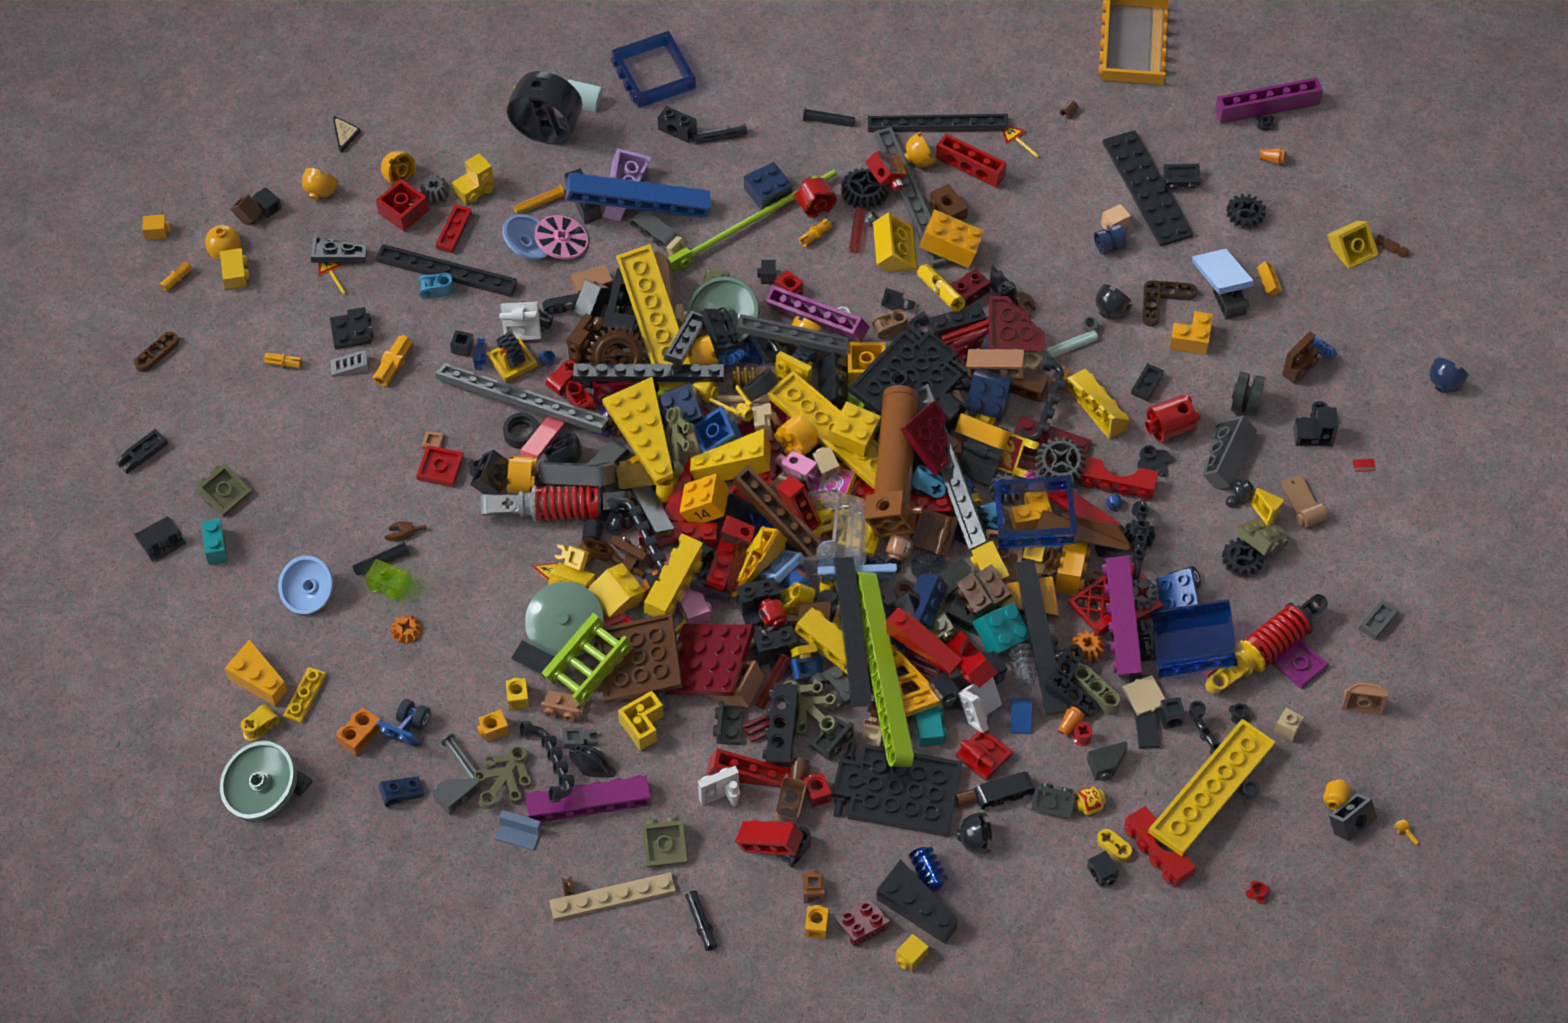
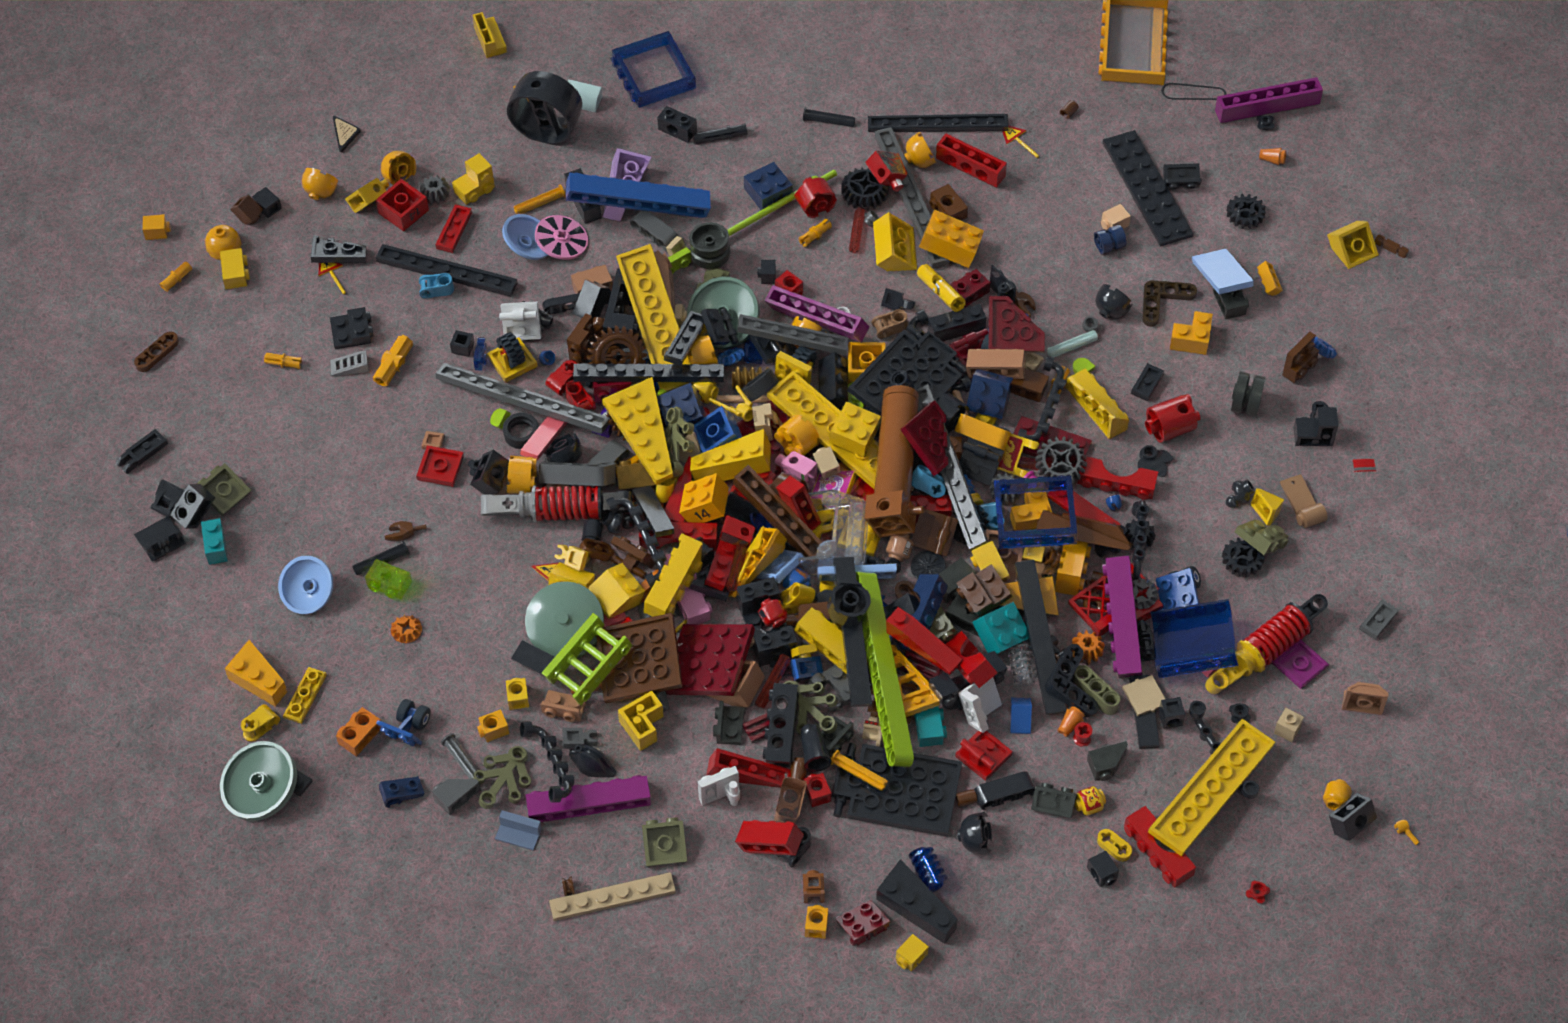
black pin [685,890,718,951] -> none
red axle [941,319,989,345] -> none
dark grey wedge [1203,415,1257,489] -> none
dark blue cylinder [1429,358,1469,393] -> none
none -> black piece [151,479,184,518]
none -> black brick [170,484,215,529]
none -> yellow torso [345,178,389,213]
none -> yellow piece [472,12,507,58]
none -> lime tile [490,408,511,430]
none -> pearl dark grey wheel [689,222,731,269]
none -> black plant [801,724,832,772]
none -> black brick [827,580,871,626]
none -> light orange axle [831,750,888,790]
none -> lime tile [1073,358,1095,374]
none -> black piece [1161,83,1227,100]

